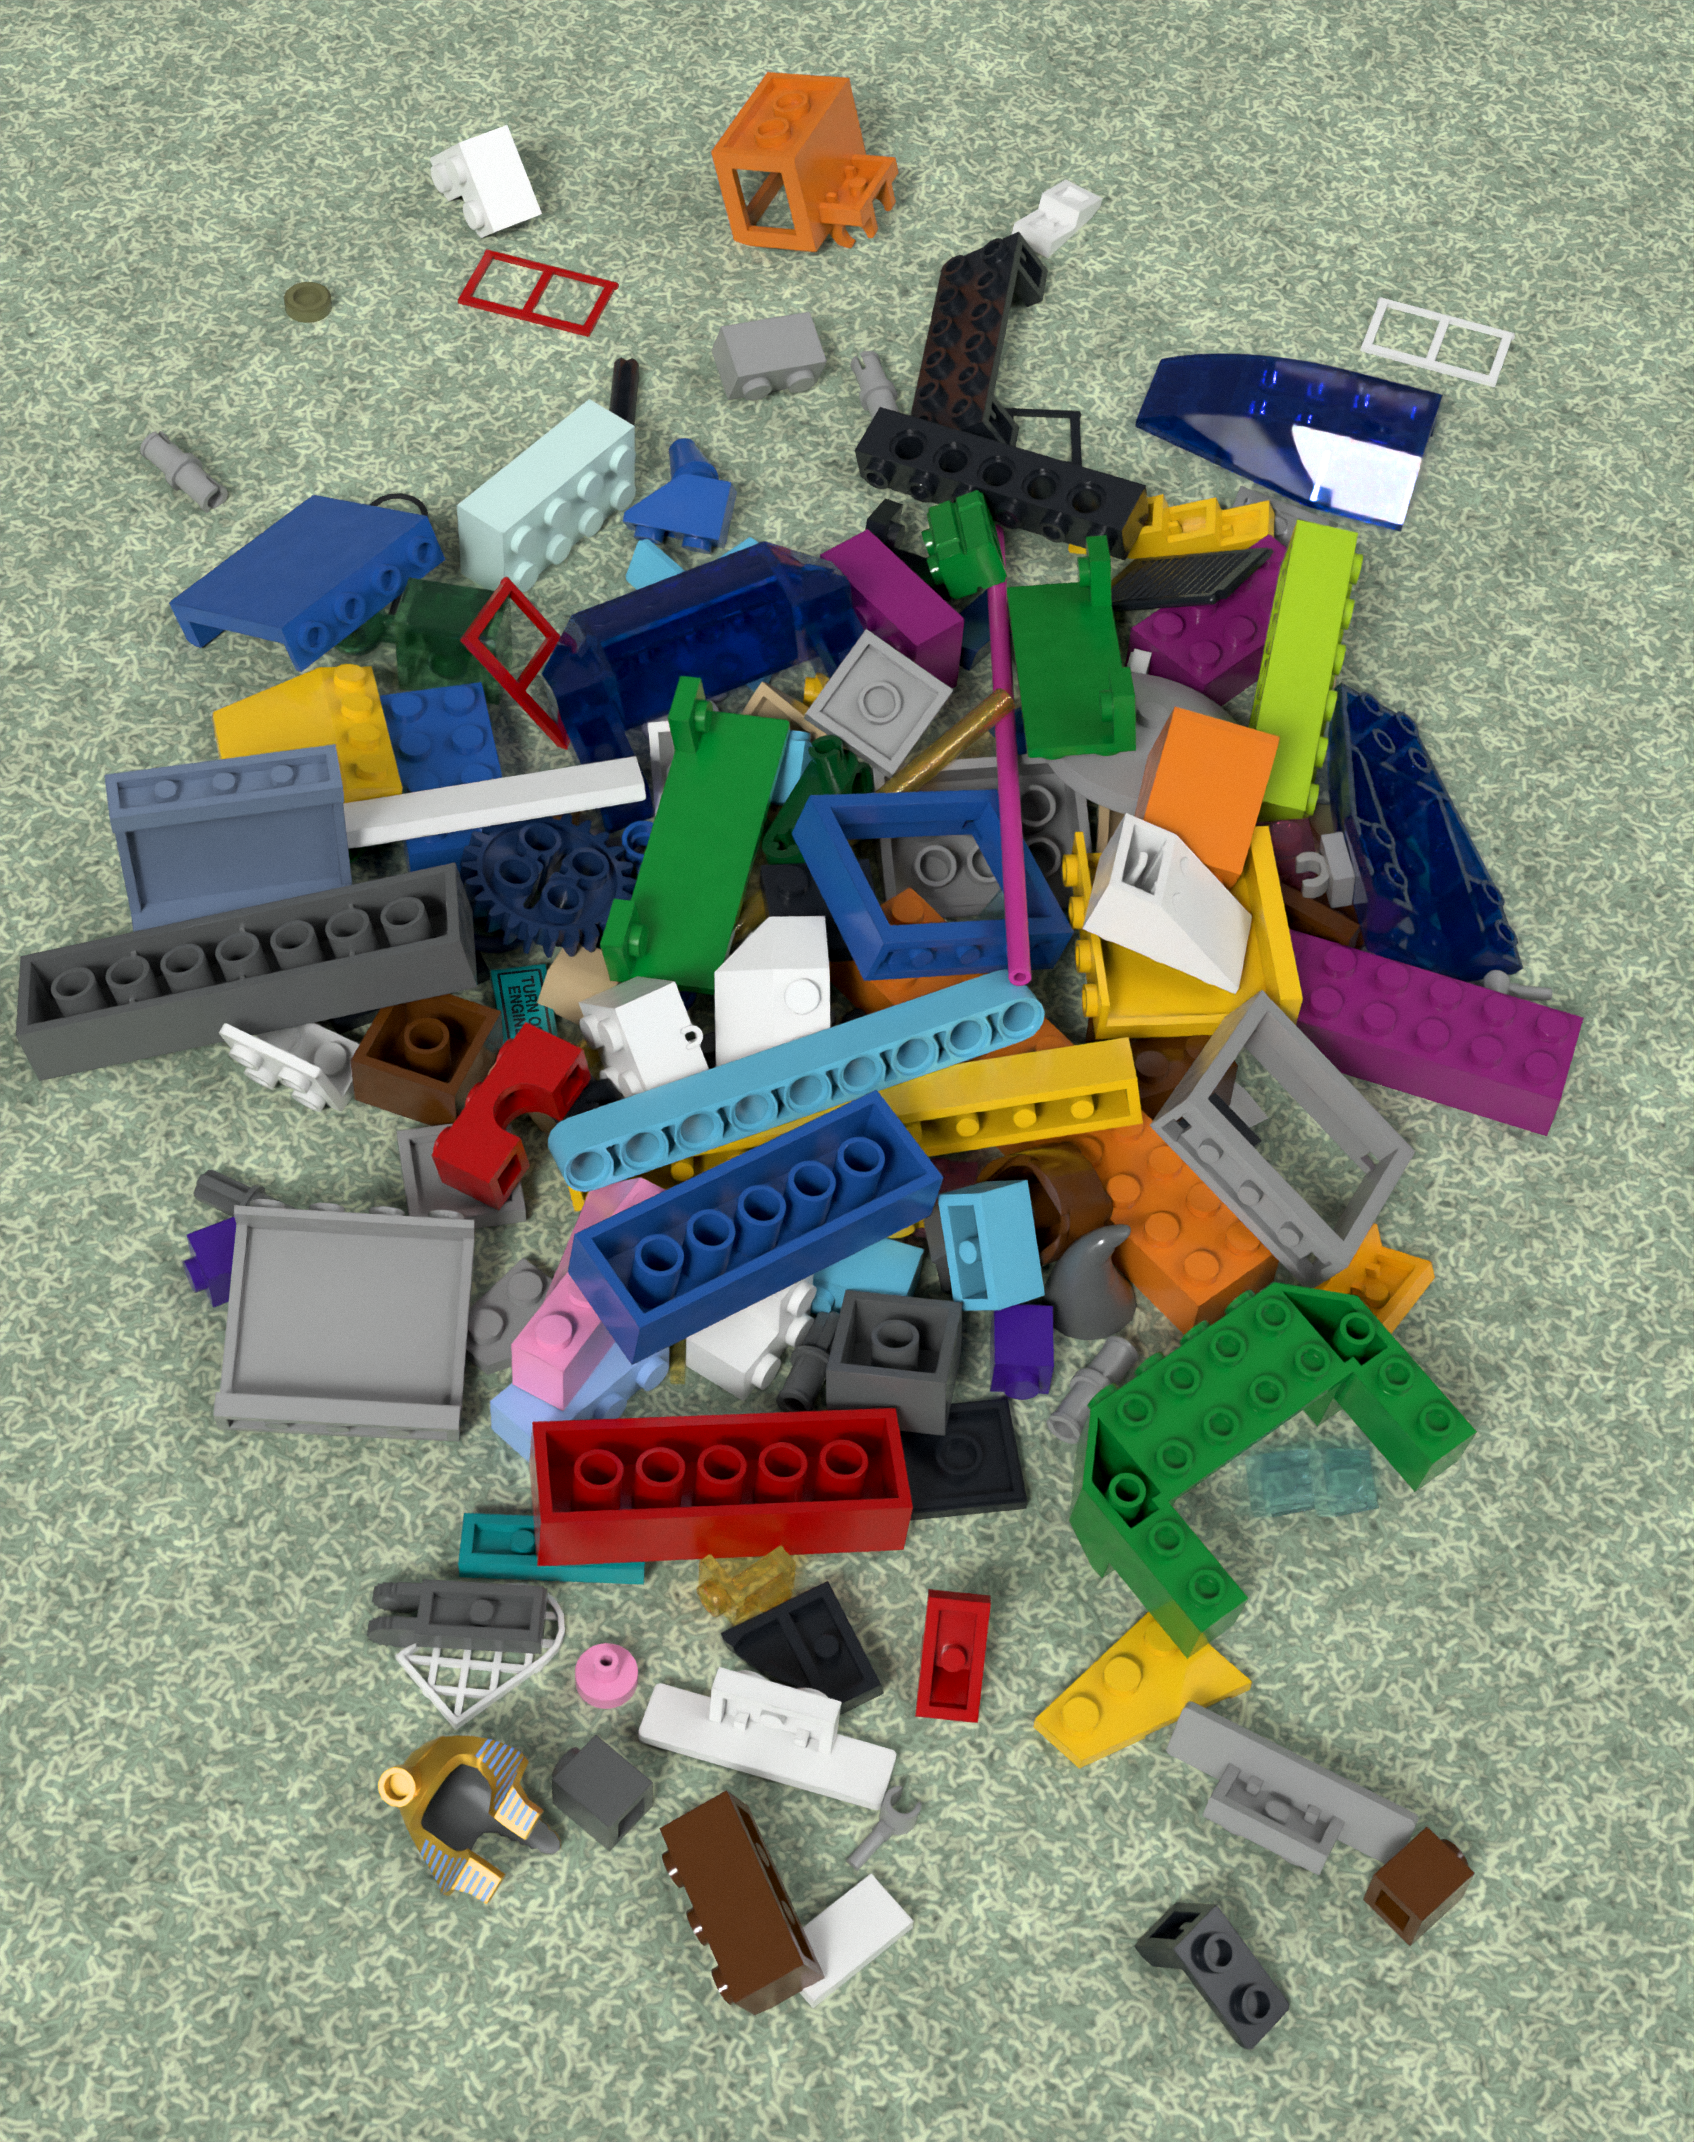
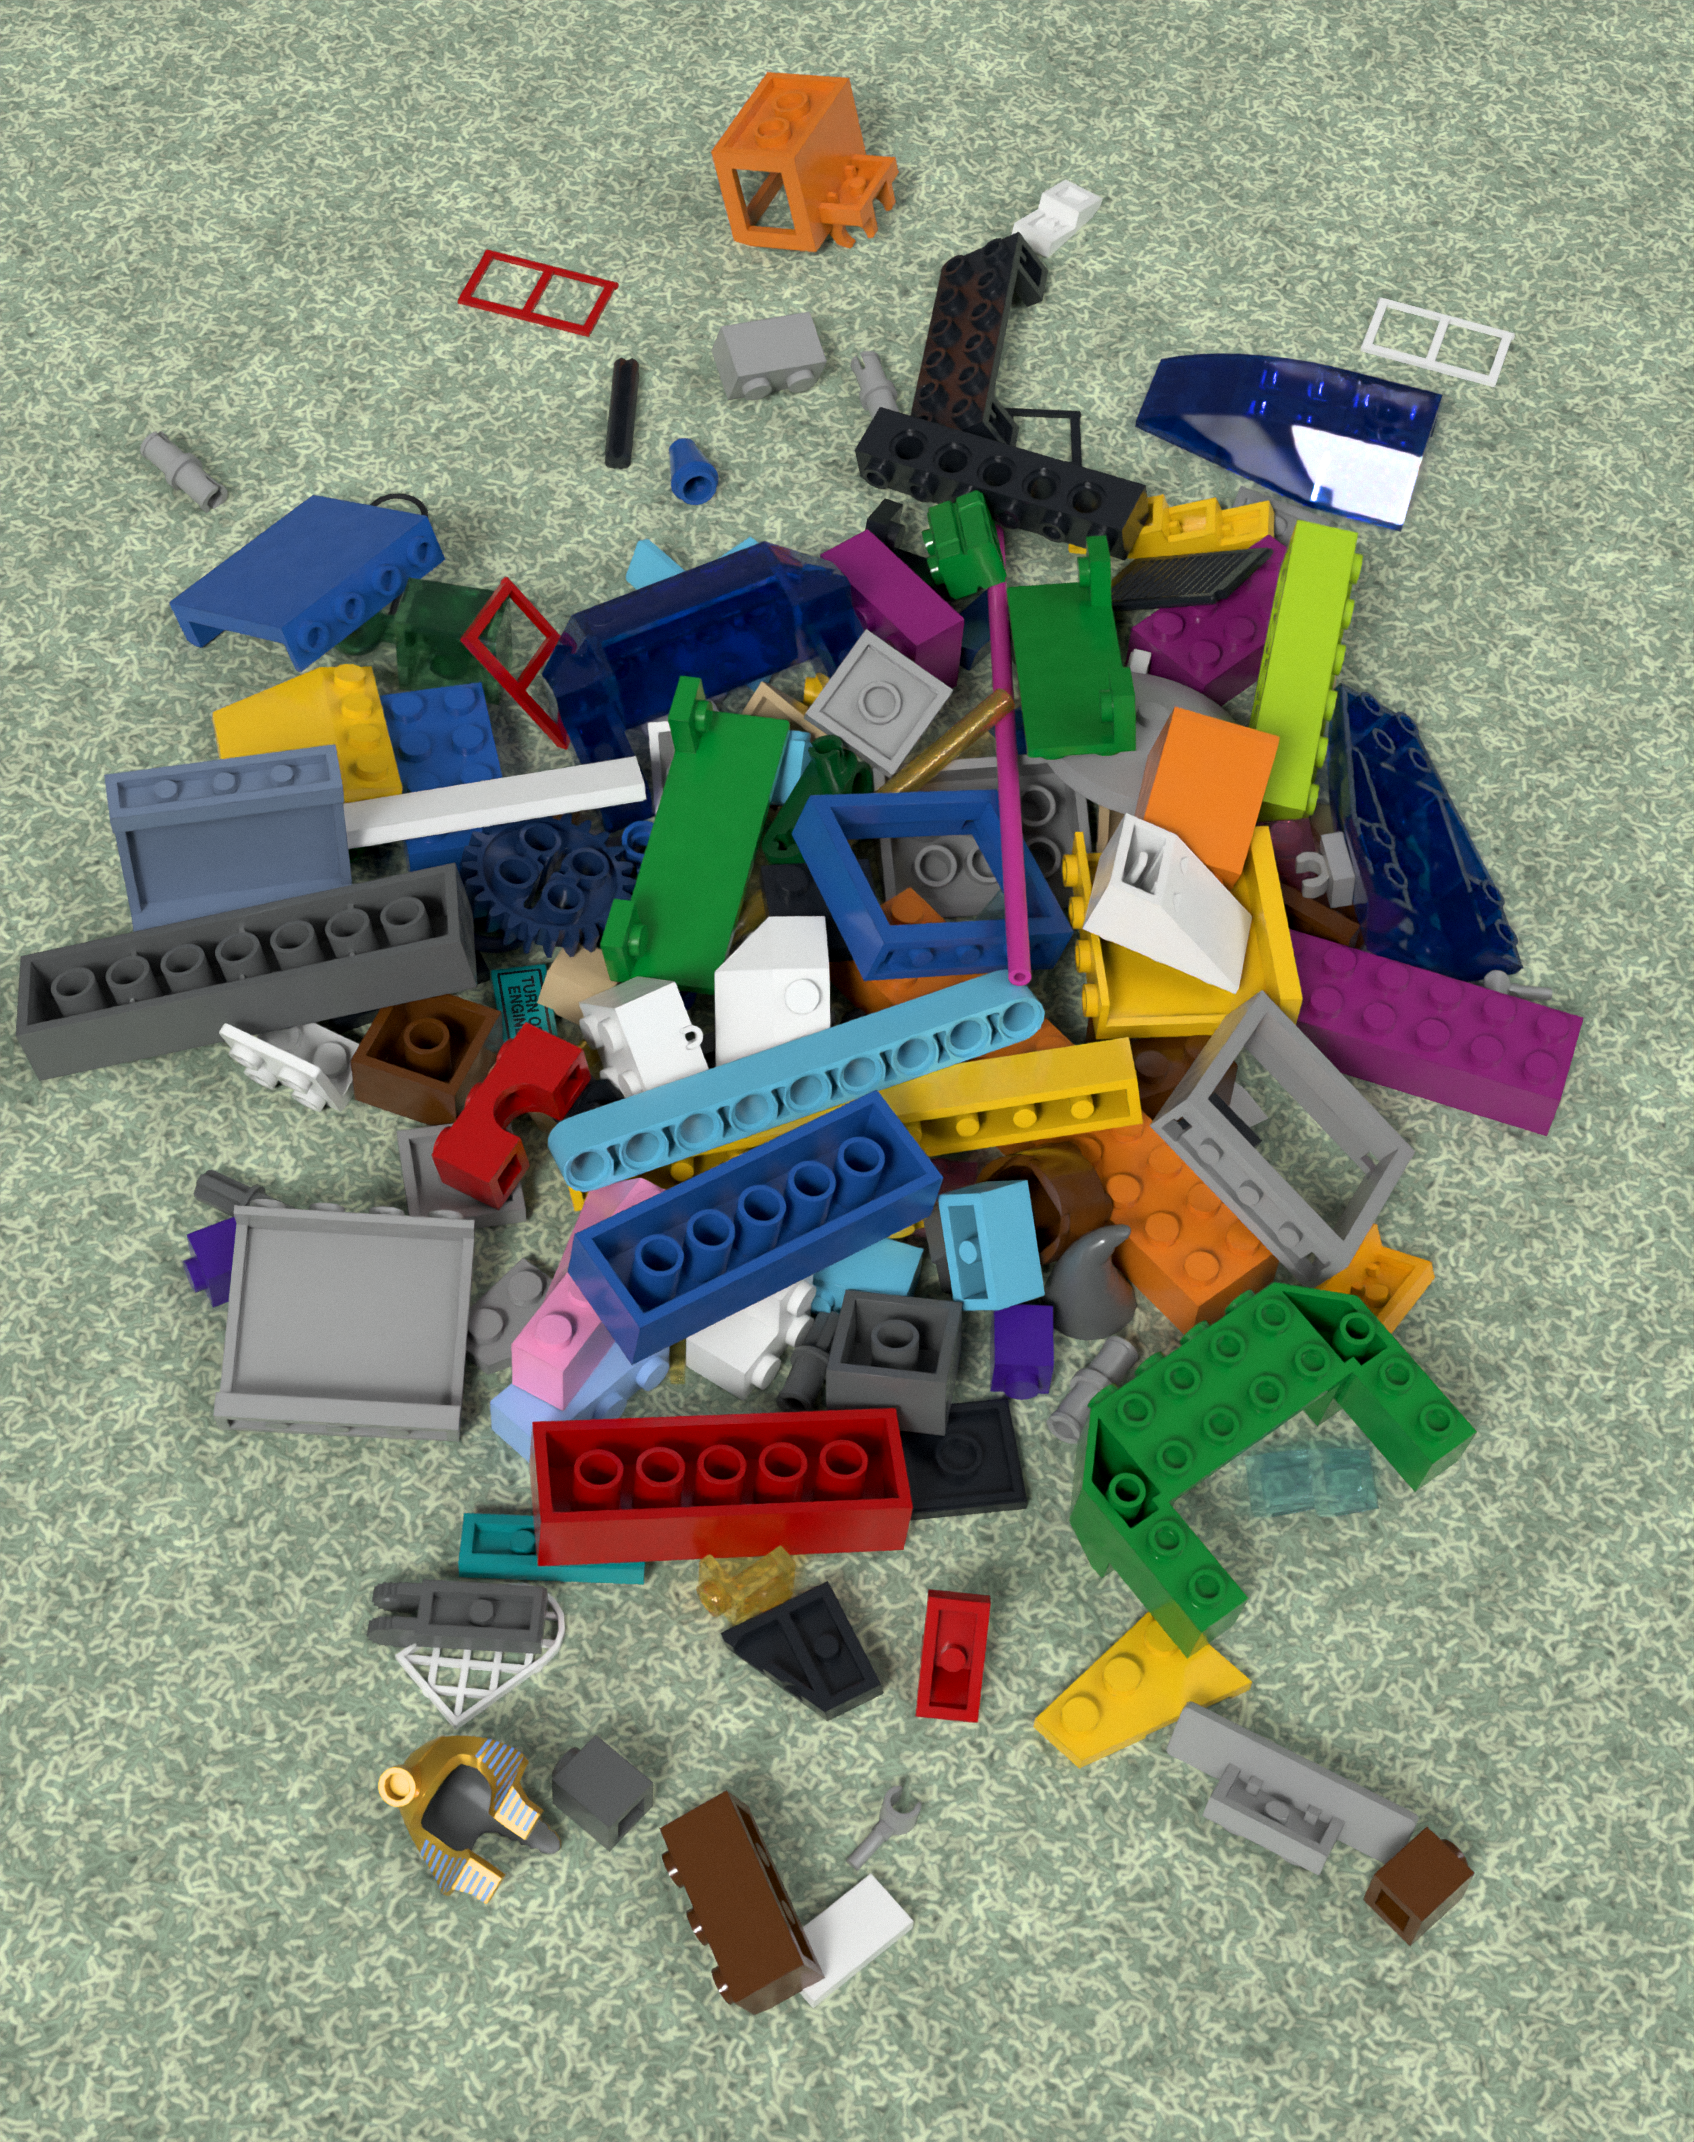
olive tile [284,282,332,323] -> none
white brick [430,125,542,238] -> none
light aqua brick [457,399,636,602] -> none
bright pink tile [575,1643,638,1709] -> none
blue slope [623,473,737,554] -> none
white bracket [638,1667,896,1810] -> none
black bracket [1134,1902,1289,2049] -> none

